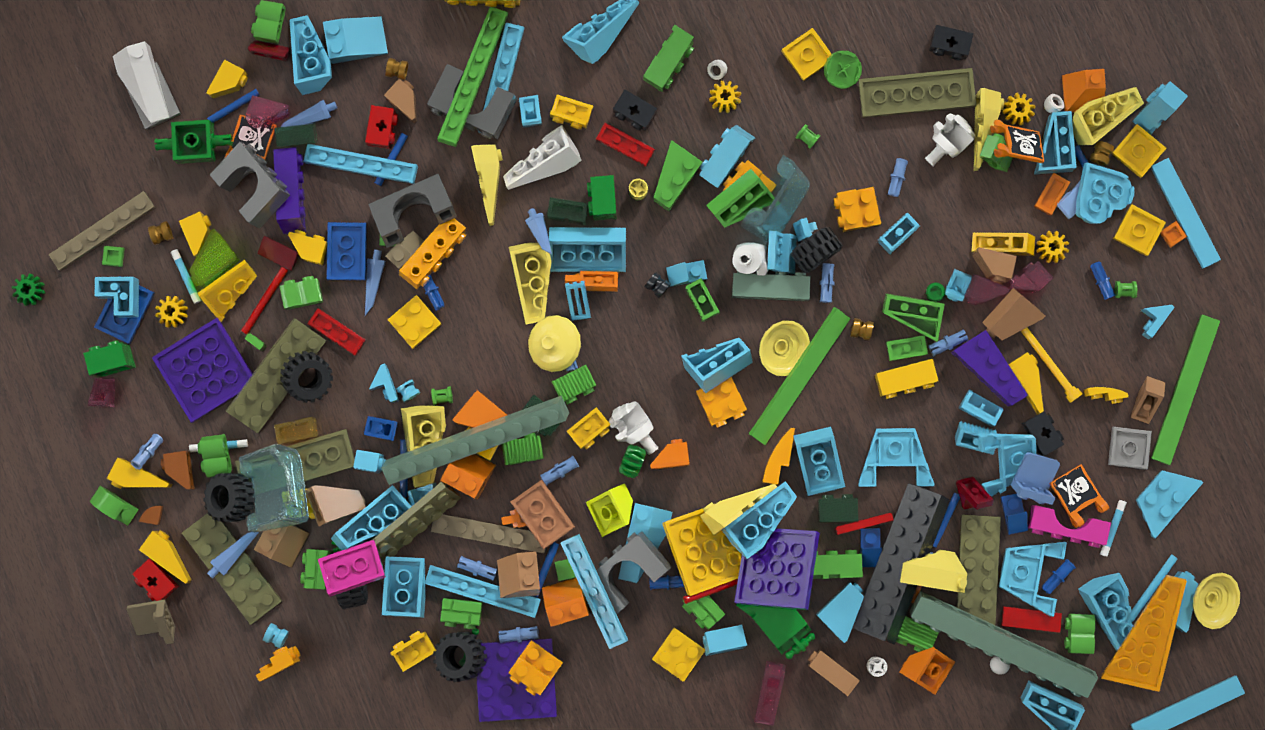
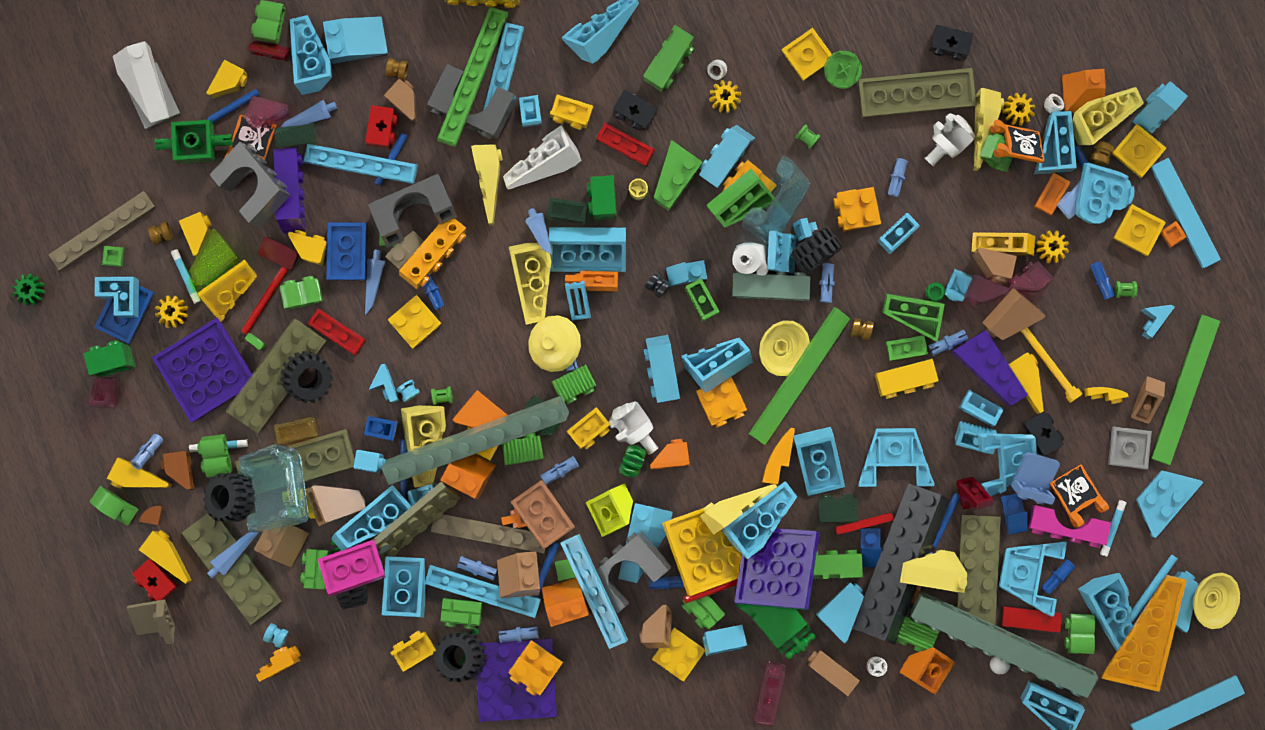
none -> medium nougat slope [640,605,672,648]
none -> medium azure wedge [644,335,680,403]

